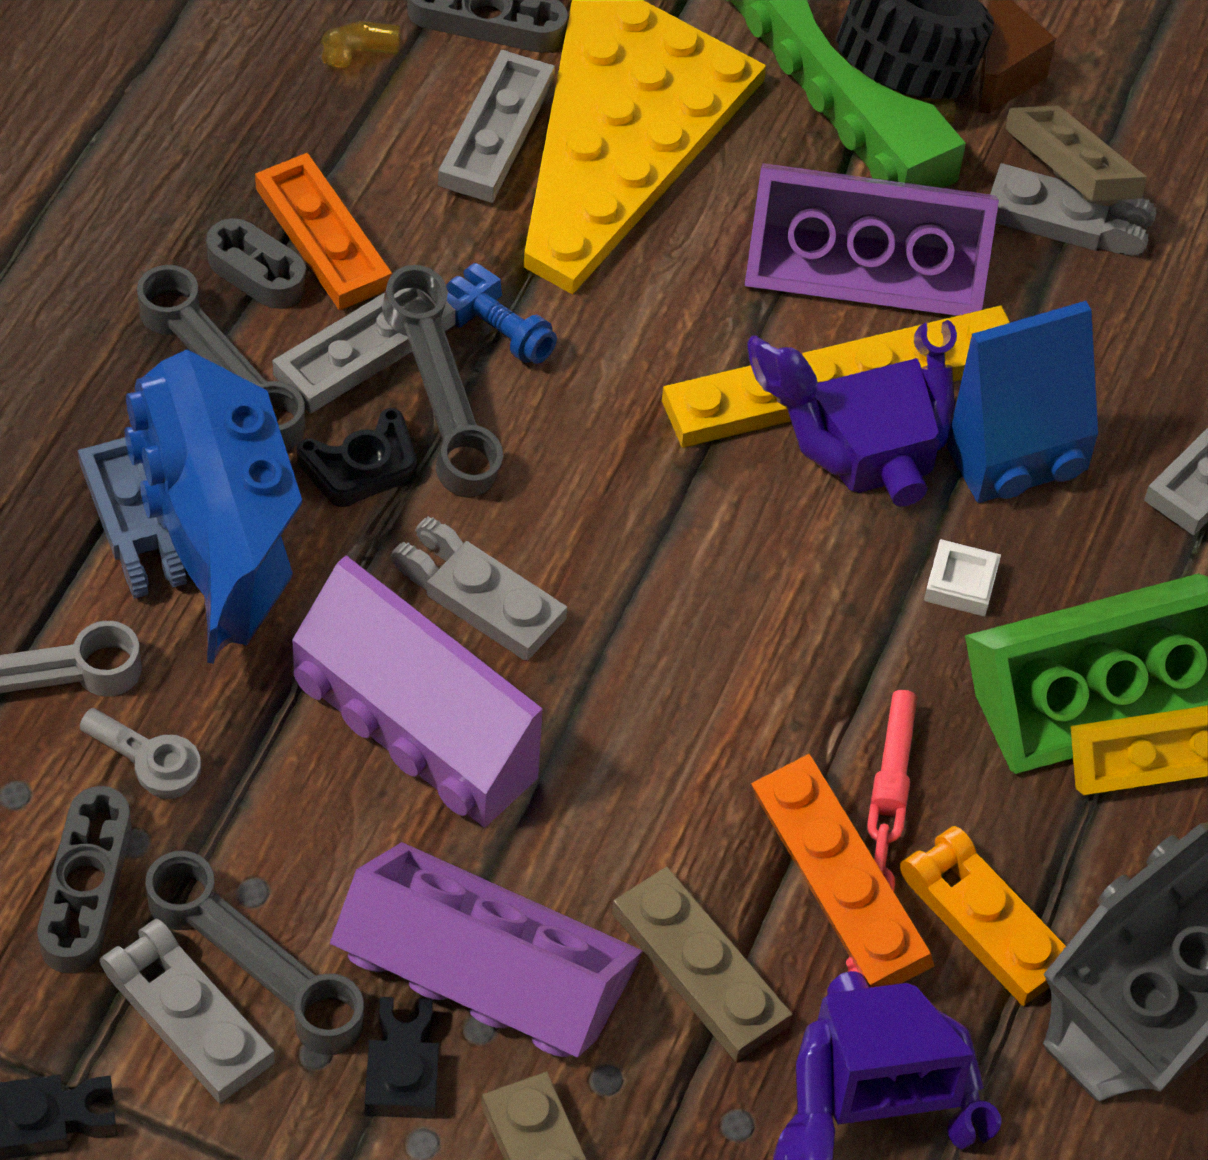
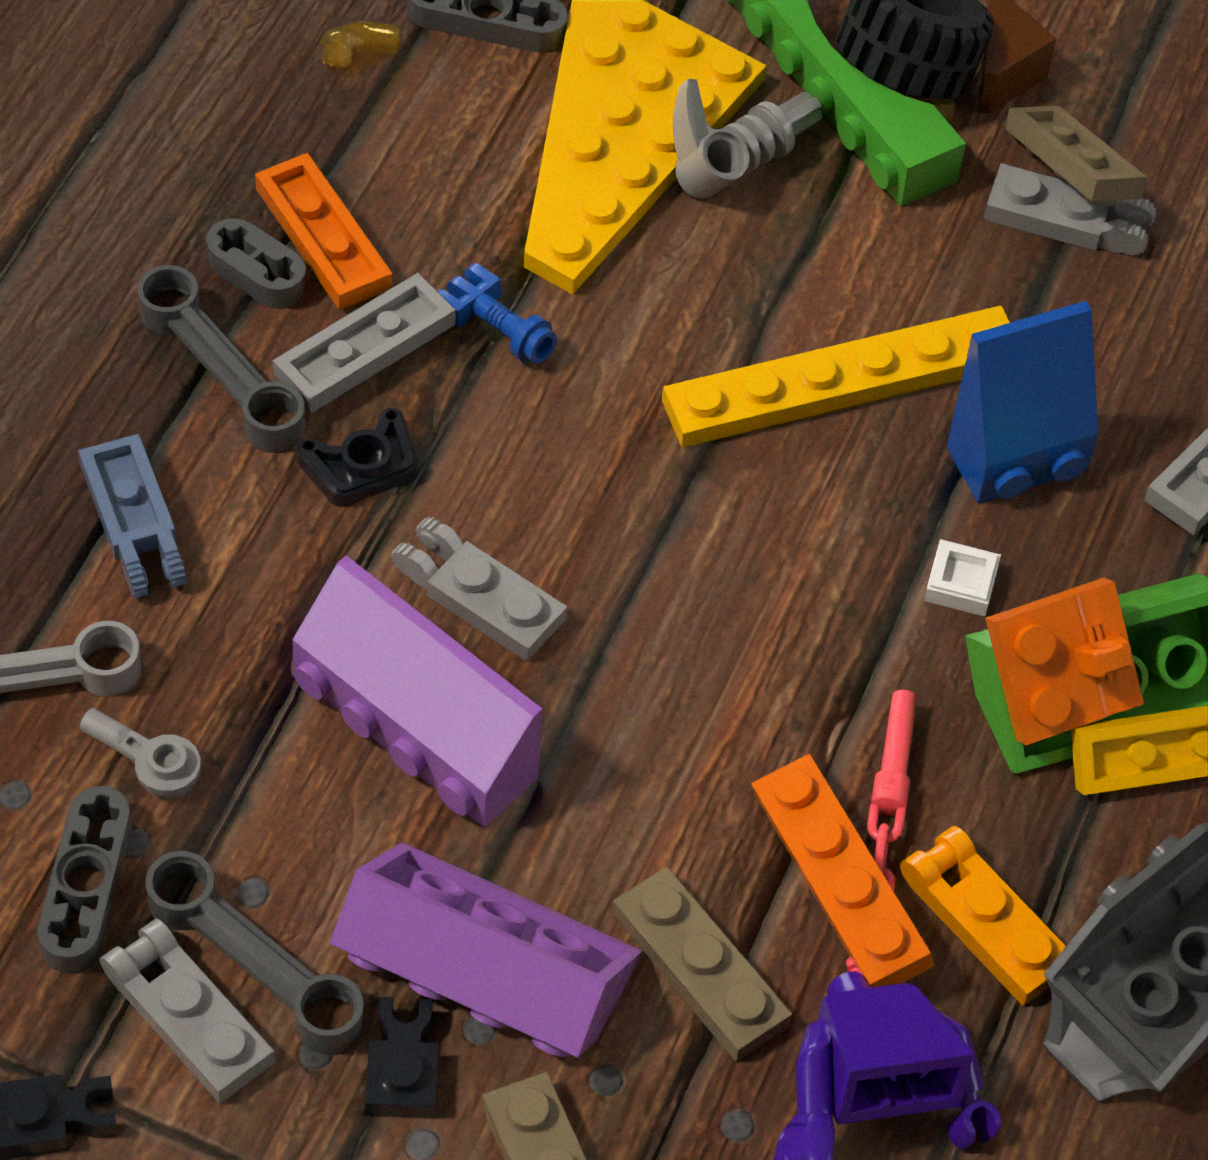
blue slope [125,349,302,664] -> none
dark grey piece [382,265,503,497] -> none
light grey plate [438,50,555,203] -> none
medium lavender slope [744,163,999,316] -> none
dark purple torso [747,320,957,507] -> none
none -> light grey piece [673,79,822,199]
none -> orange hinge [985,577,1144,746]

